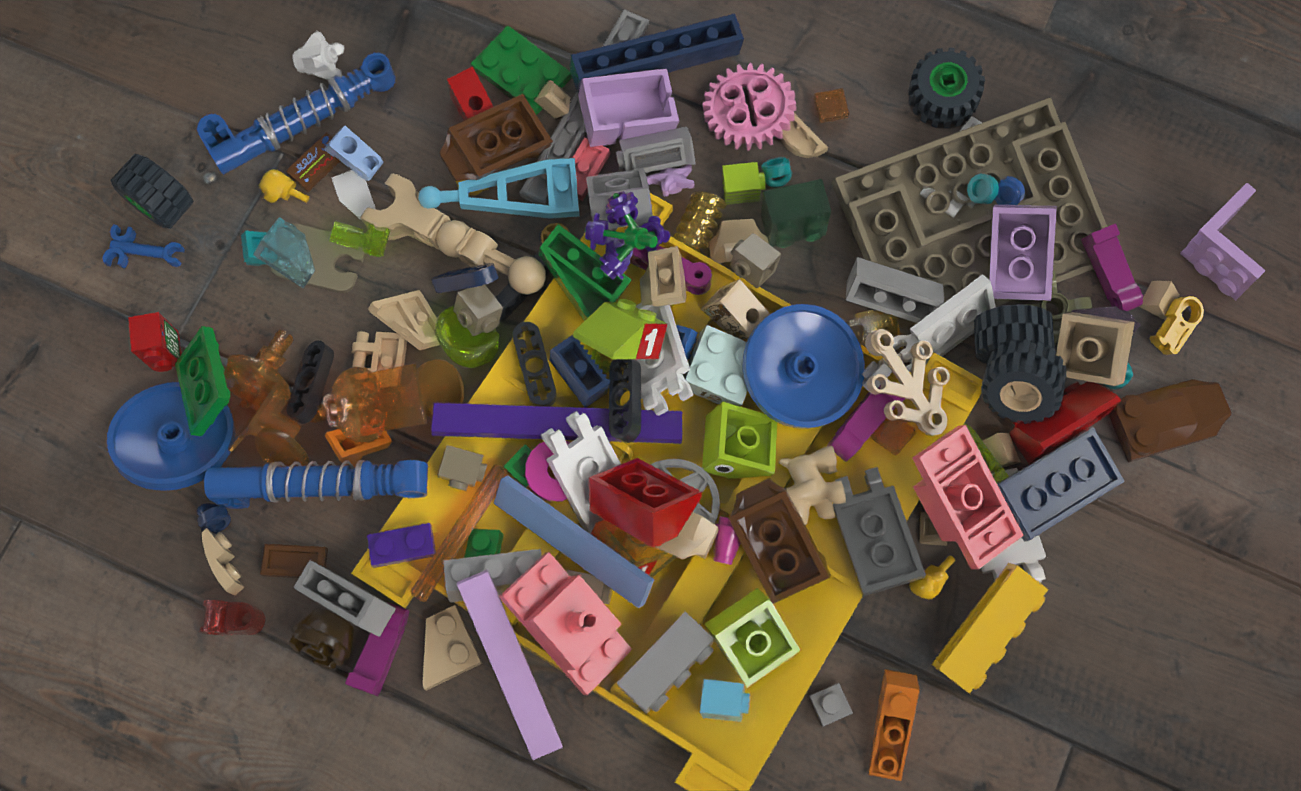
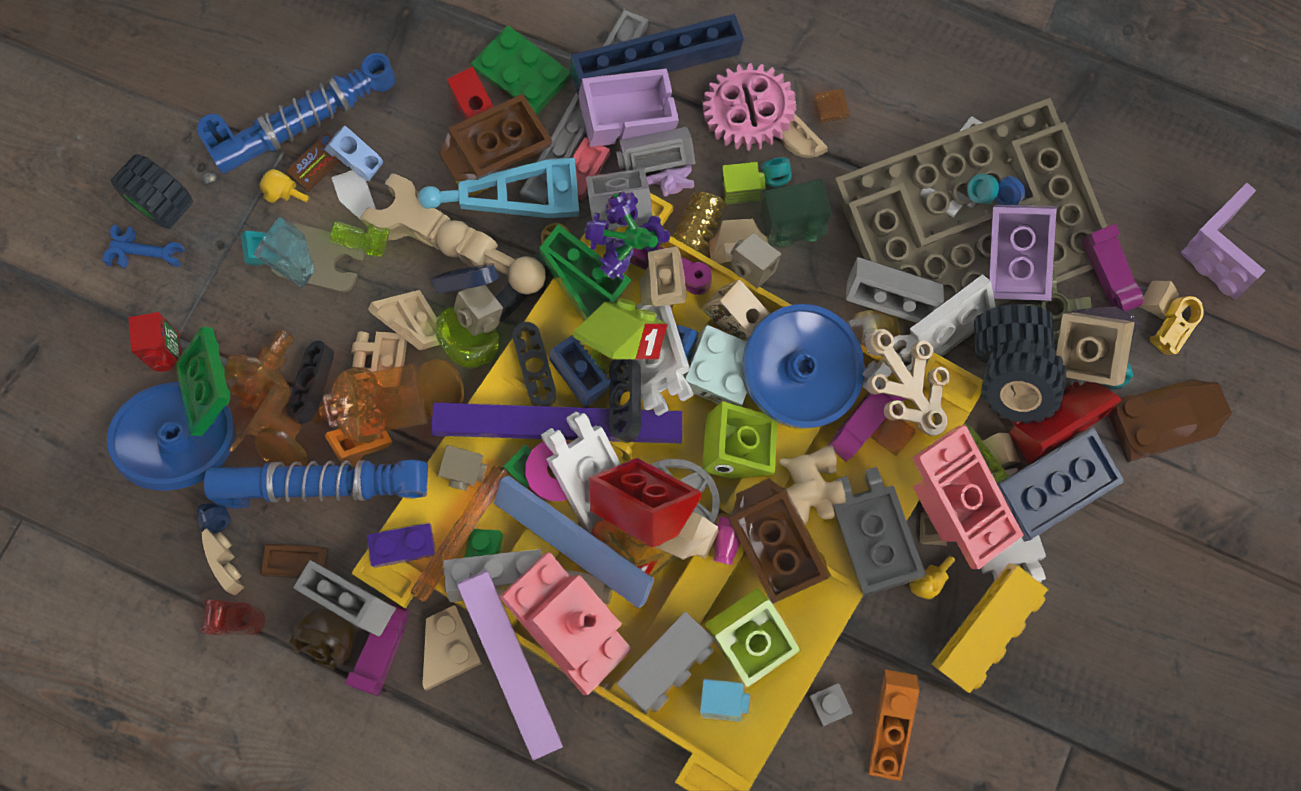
white rock [293,31,344,80] -> none
tan slope [535,80,570,119] -> none
black wheel [908,47,985,129] -> none

